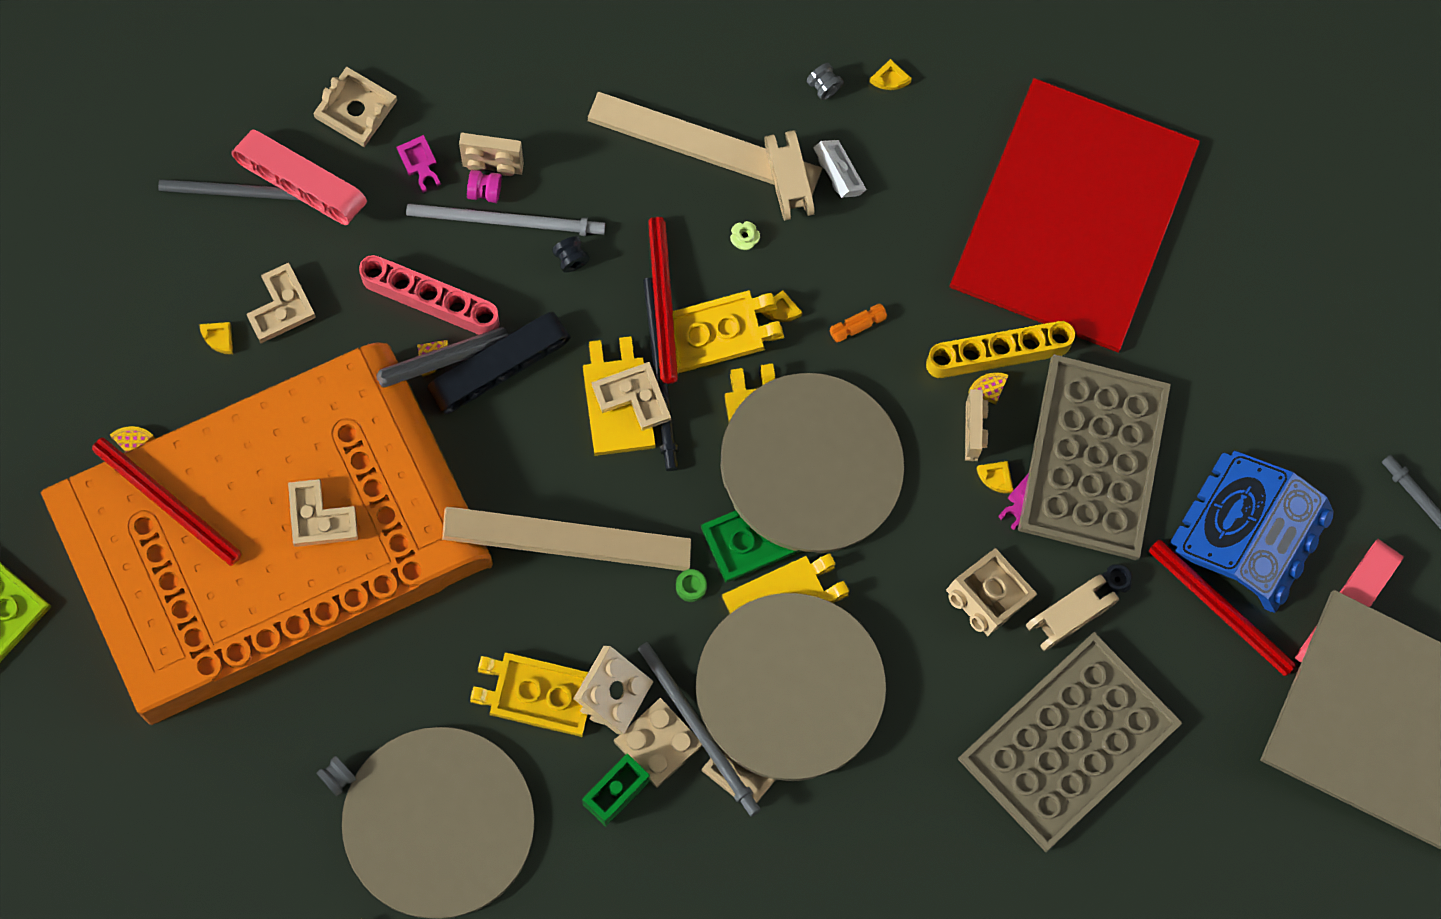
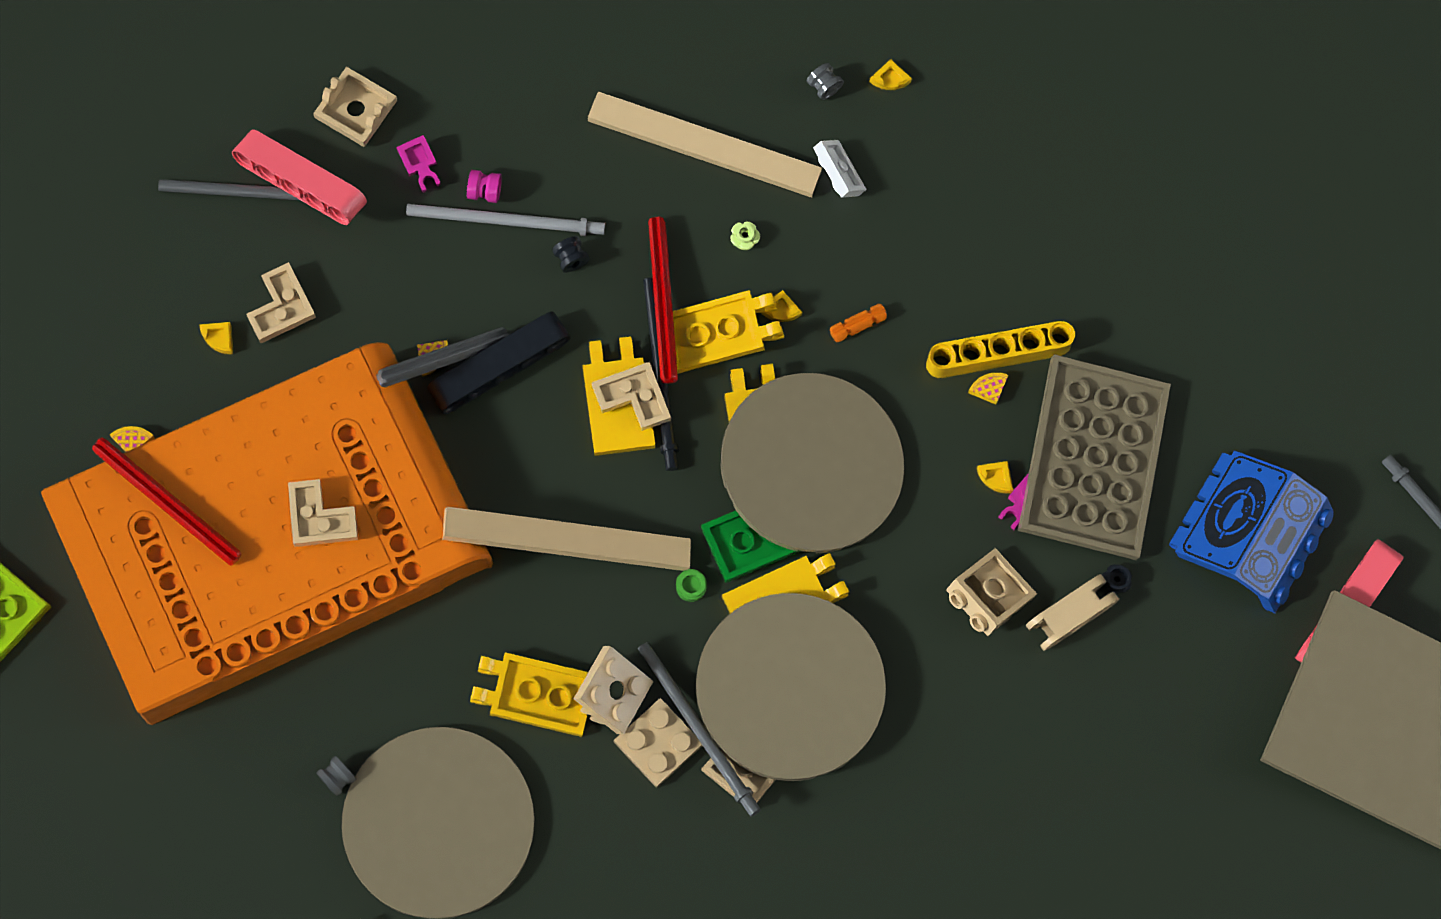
coral beam [359,255,500,335] -> none
tan plate [459,133,524,176] -> none
green brick [582,754,650,827] -> none
tan piece [765,130,814,221] -> none
red tile [949,78,1200,353] -> none
dark tan plate [958,632,1182,852] -> none
tan plate [965,389,988,461] -> none
red axle [1149,540,1296,676] -> none

